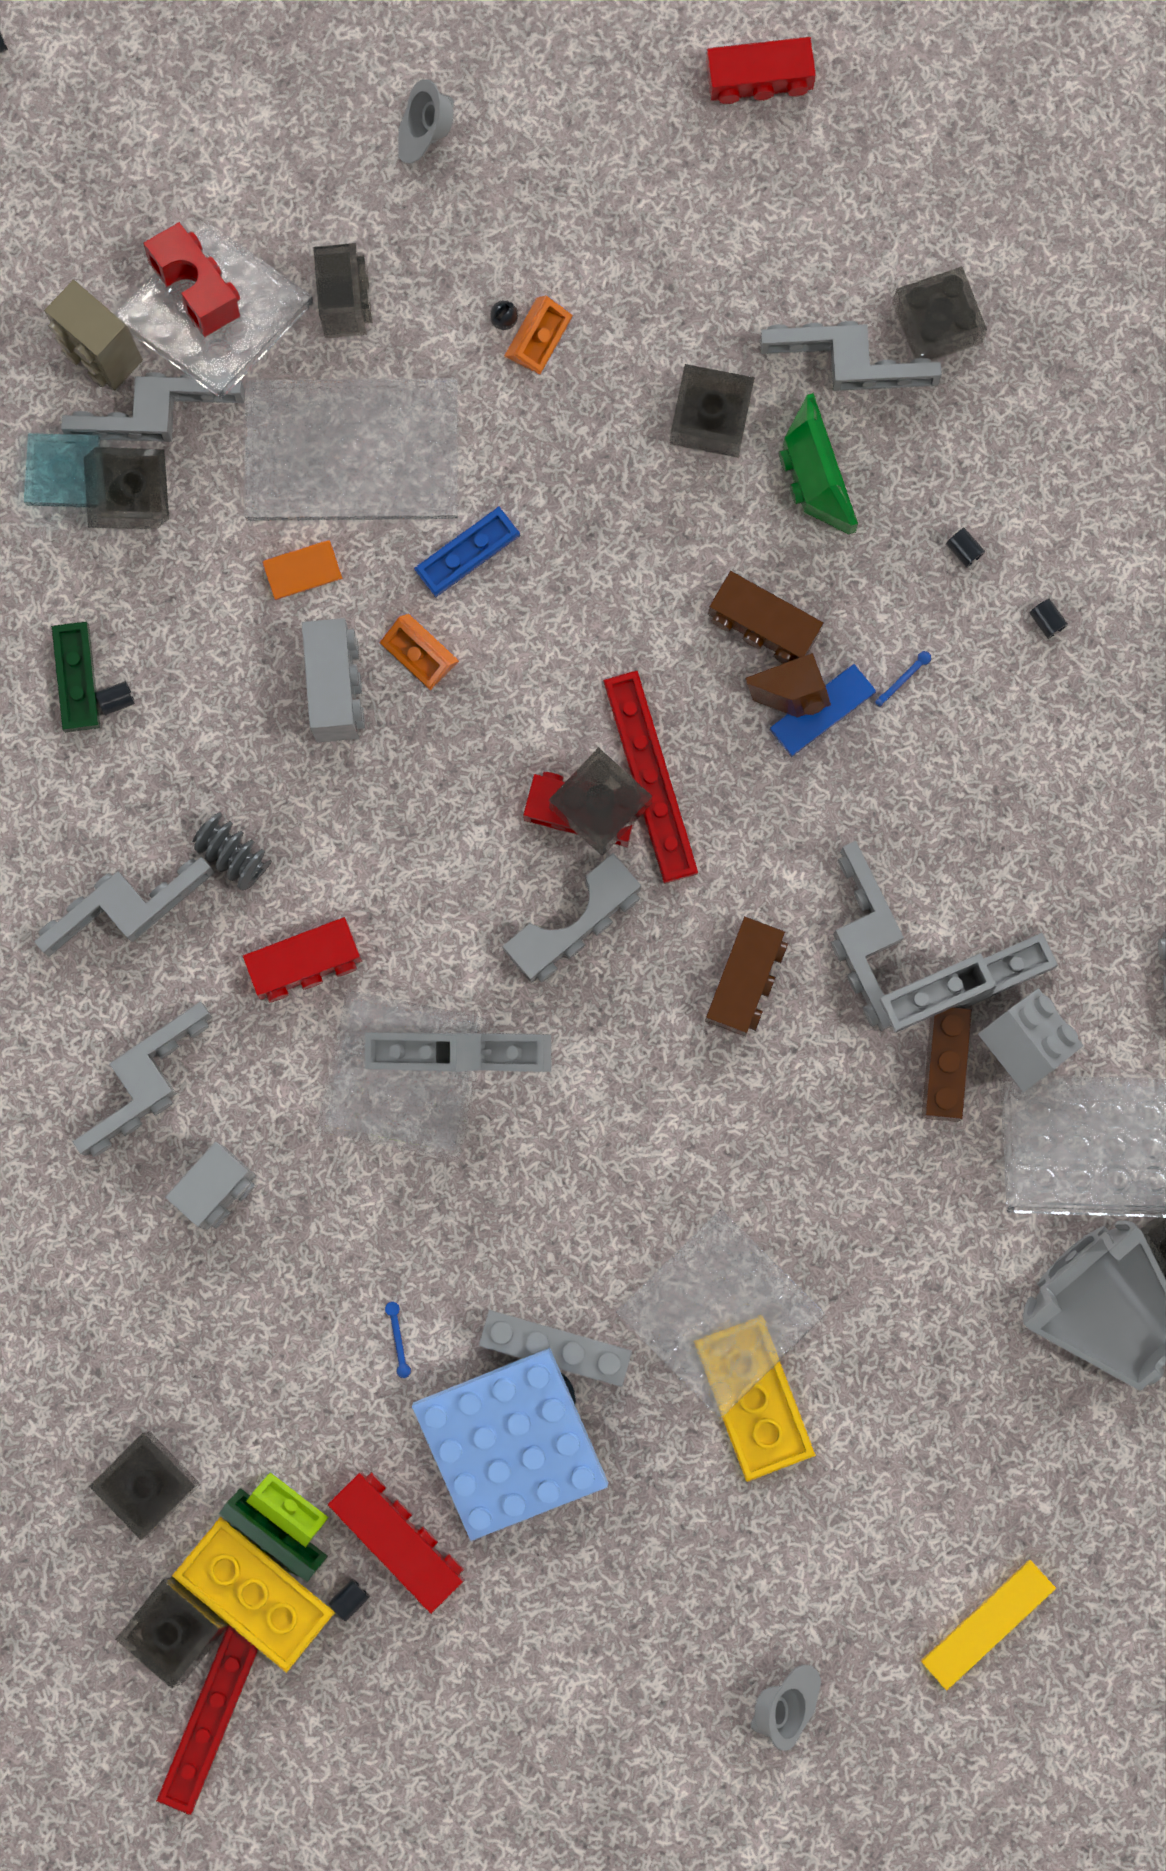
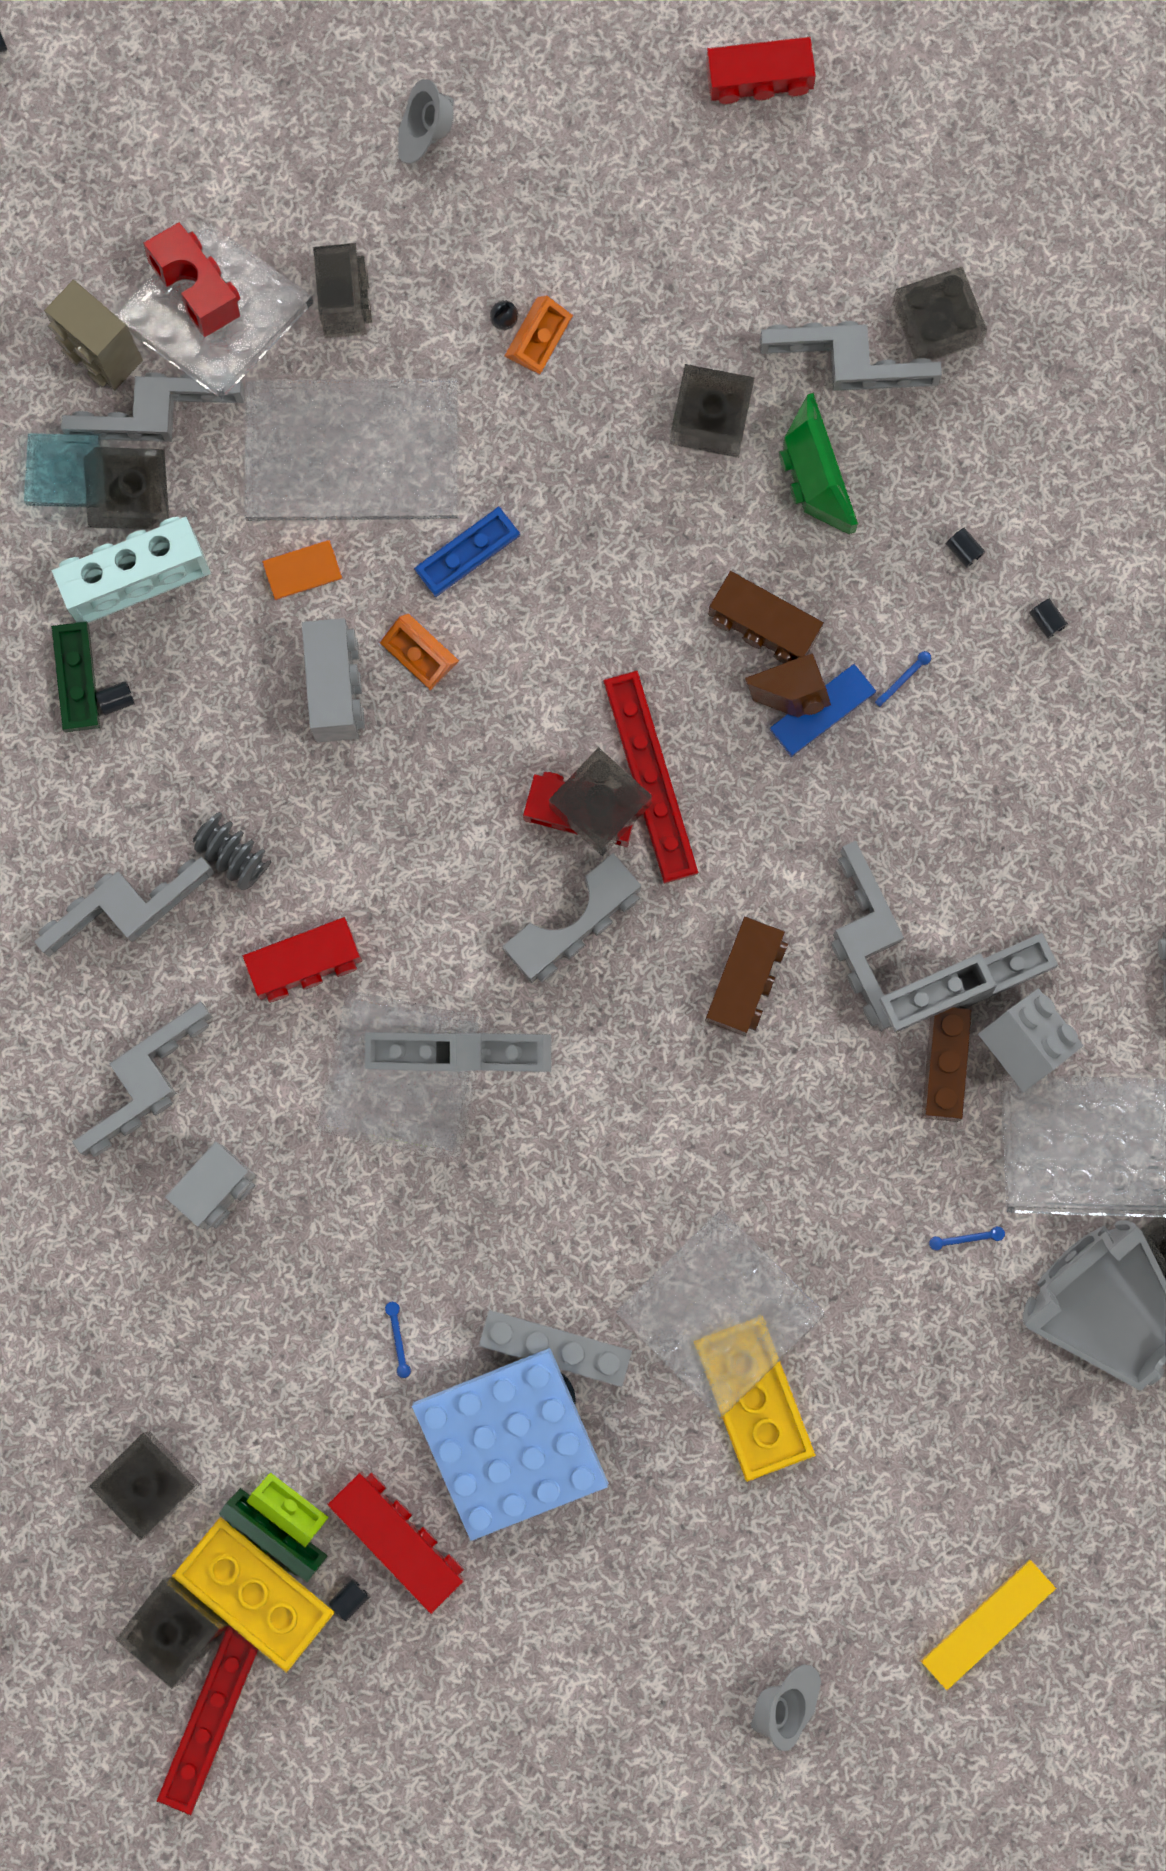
none -> light aqua brick [52,517,211,623]
none -> blue hinge [929,1226,1005,1251]

